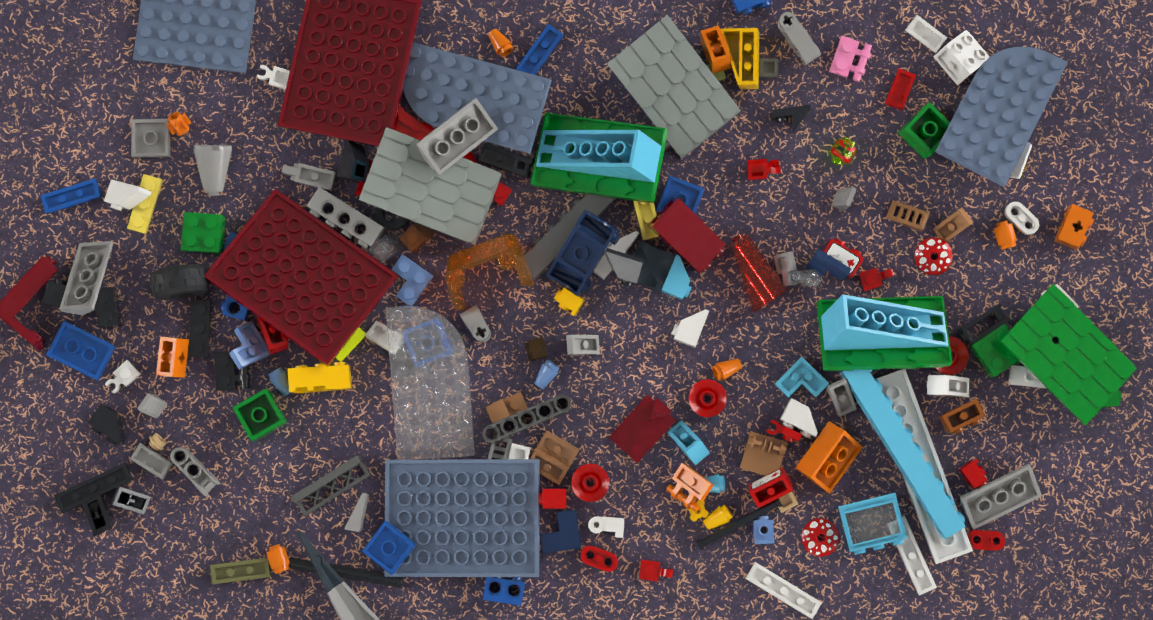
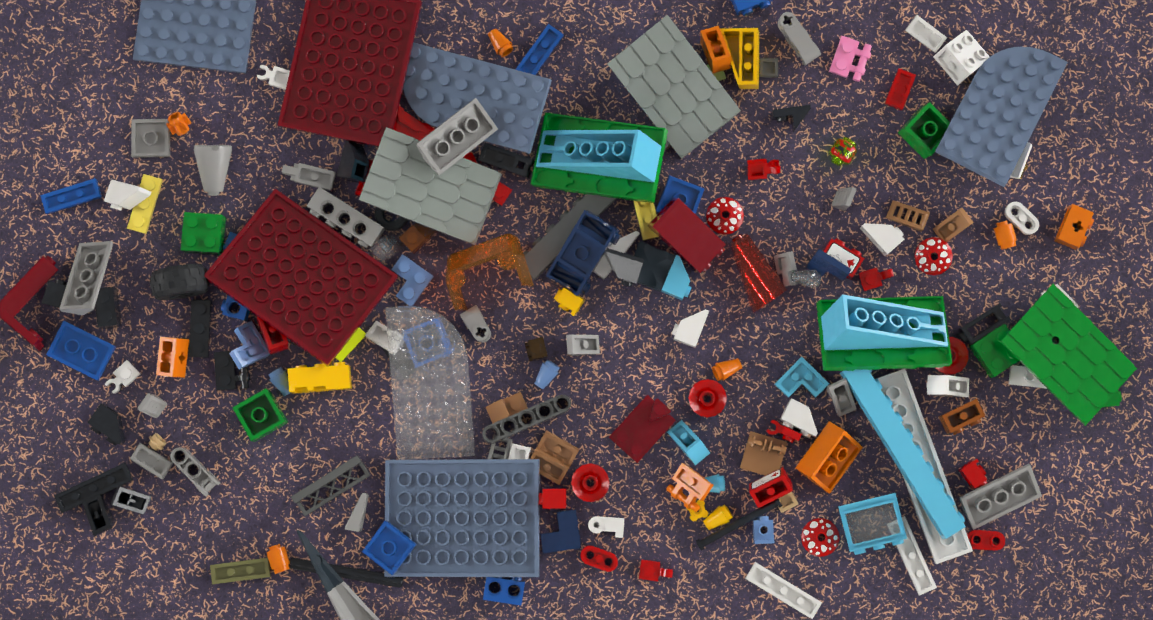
none -> red dish [706,197,744,235]
none -> white slope [860,223,905,256]

